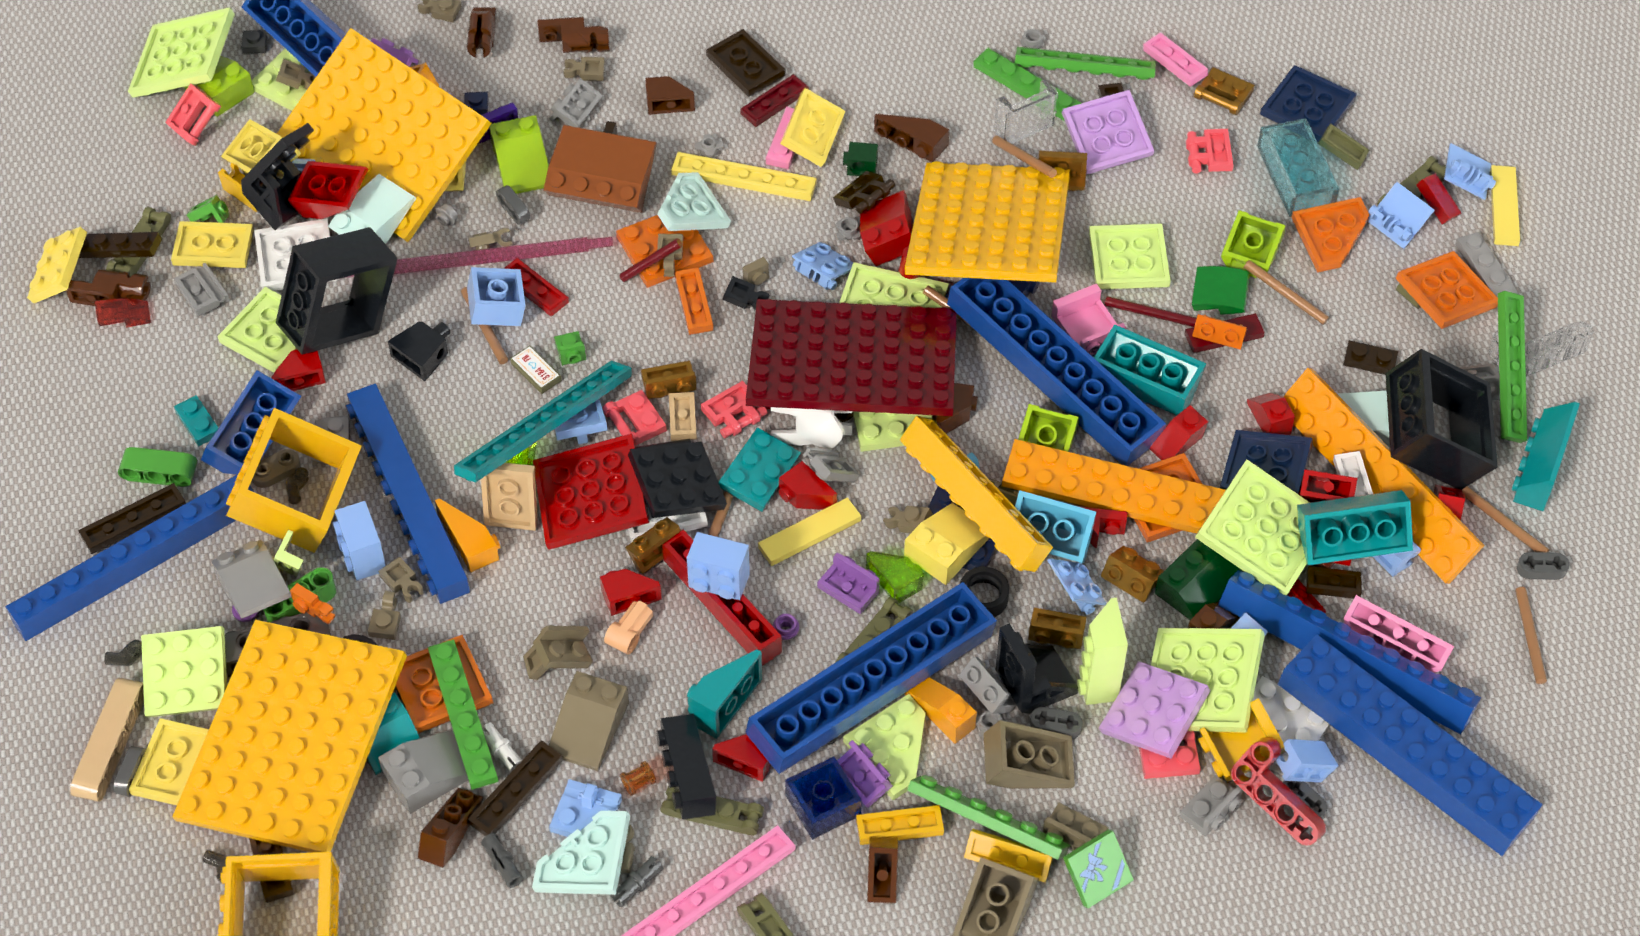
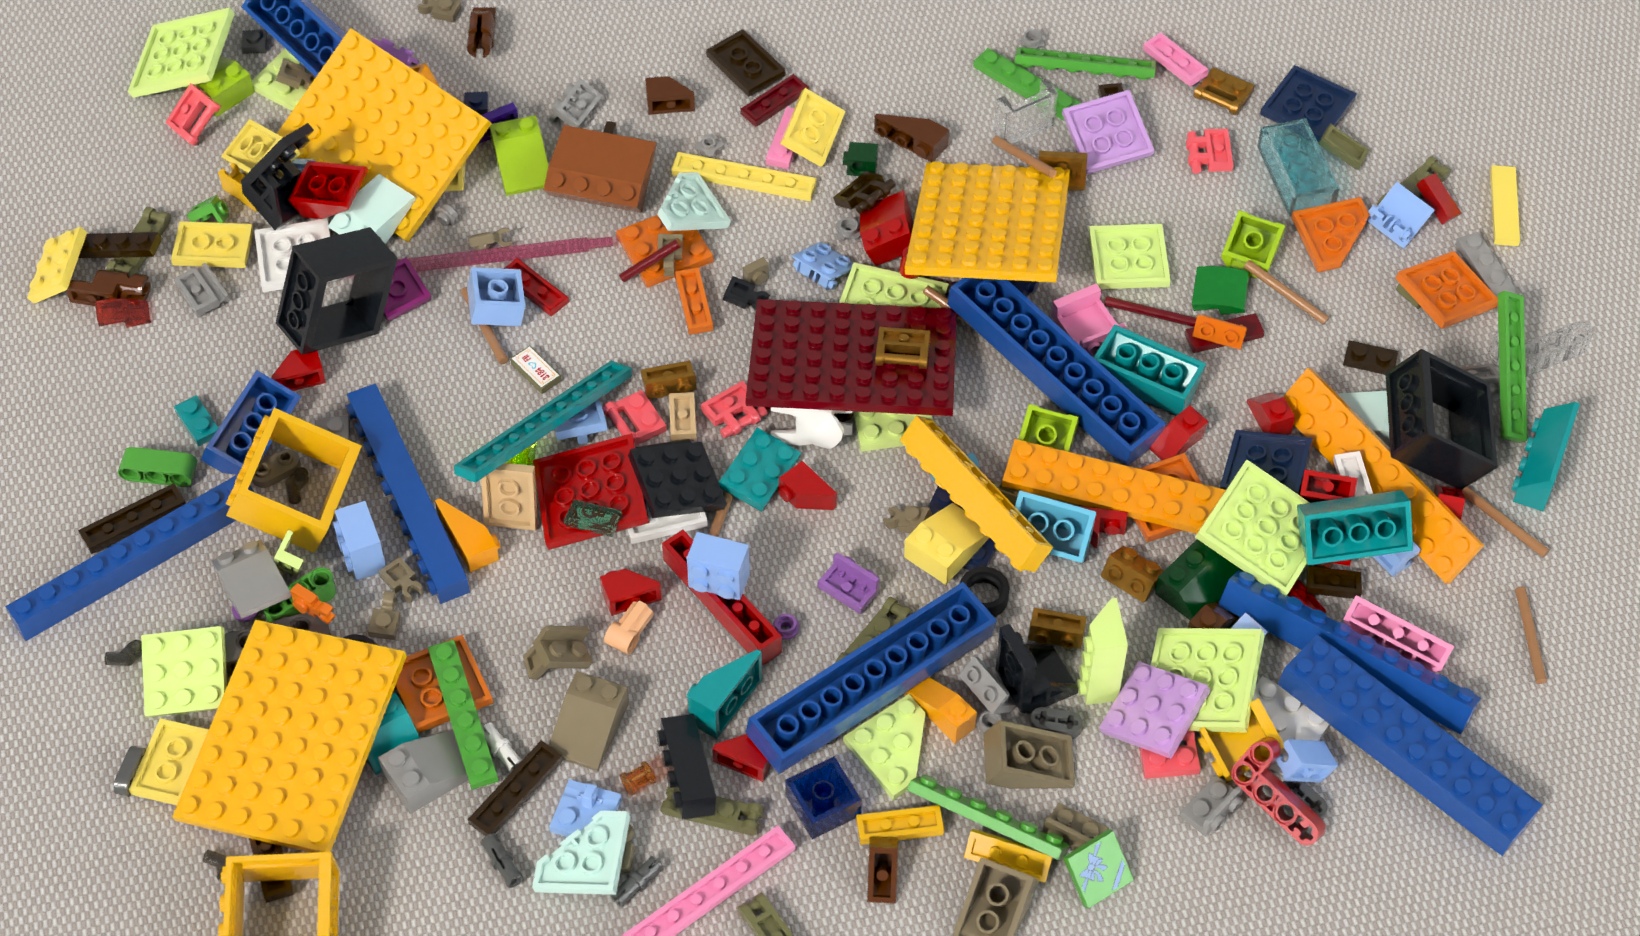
tan beam [70,677,144,802] -> none
yellowish green plate [217,287,297,373] -> none
black torso [388,322,451,381] -> none
reddish brown slope [417,788,483,868] -> none
dark grey beam [496,185,530,225] -> none
reddish brown plate [538,17,610,53] -> none
bright green bracket [554,331,586,365] -> none
dark tan plate [564,57,605,81] -> none
pearl gold bracket [625,517,681,574] -> none
light yellow tile [758,497,861,566] -> none
light grey plate [803,447,860,483] -> none
medium lavender bracket [832,740,893,808] -> none
clear neon green slope [866,551,924,604] -> none
reddish brown slope [936,383,978,434] -> none
light blue hinge [1047,559,1107,615] -> none
light blue hinge [1444,143,1496,200] -> none
dark grey beam [1516,552,1570,580] -> none
none -> magenta plate [383,257,431,322]
none -> tile [564,500,623,537]
none -> pearl gold plate [875,327,930,369]

